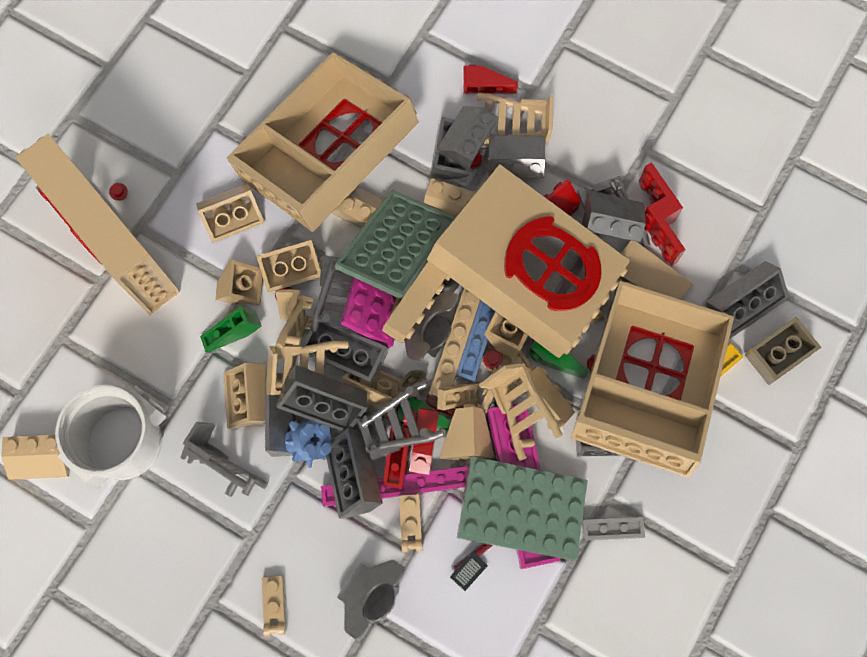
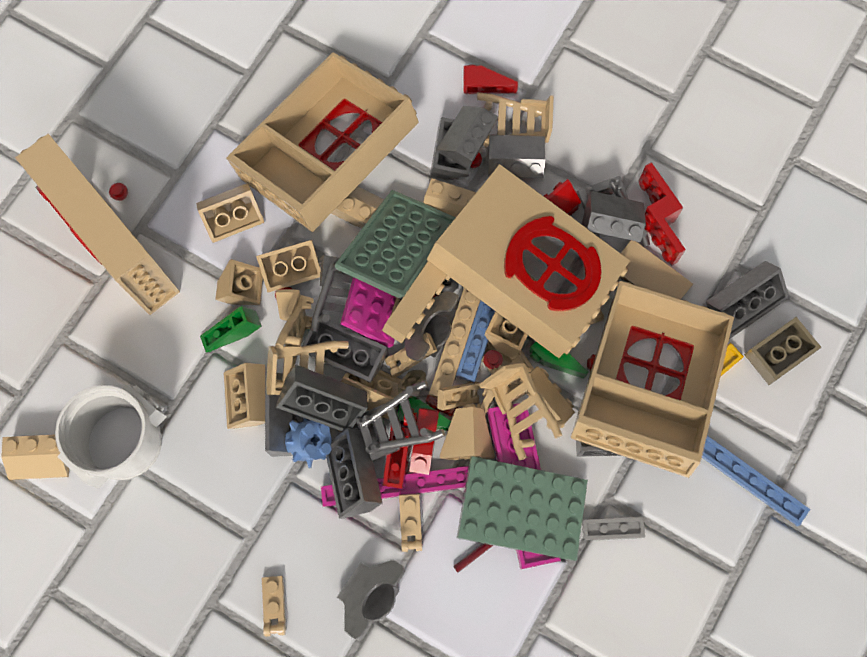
flat silver hand [181,421,268,497] -> none
black sticker [450,551,488,591] -> none
none -> tan plate [385,333,438,377]
none -> medium blue plate [702,436,811,526]

